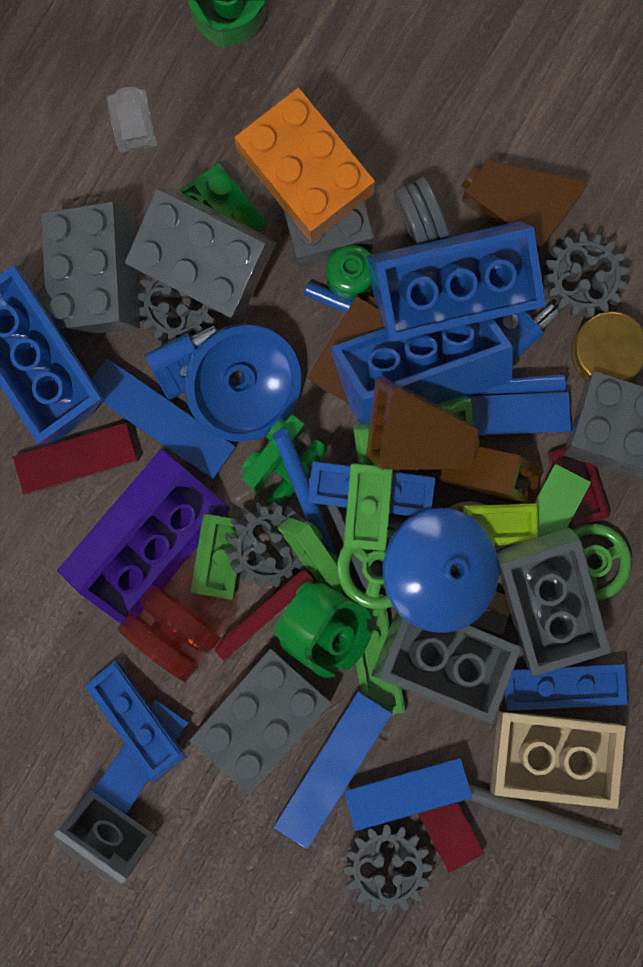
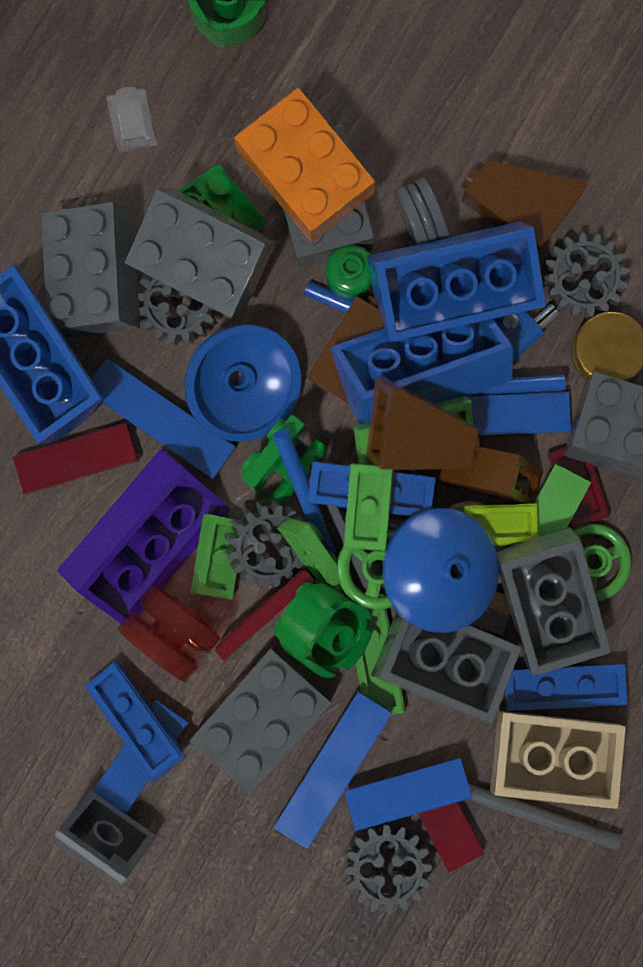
blue piece [144,326,217,400] -> none

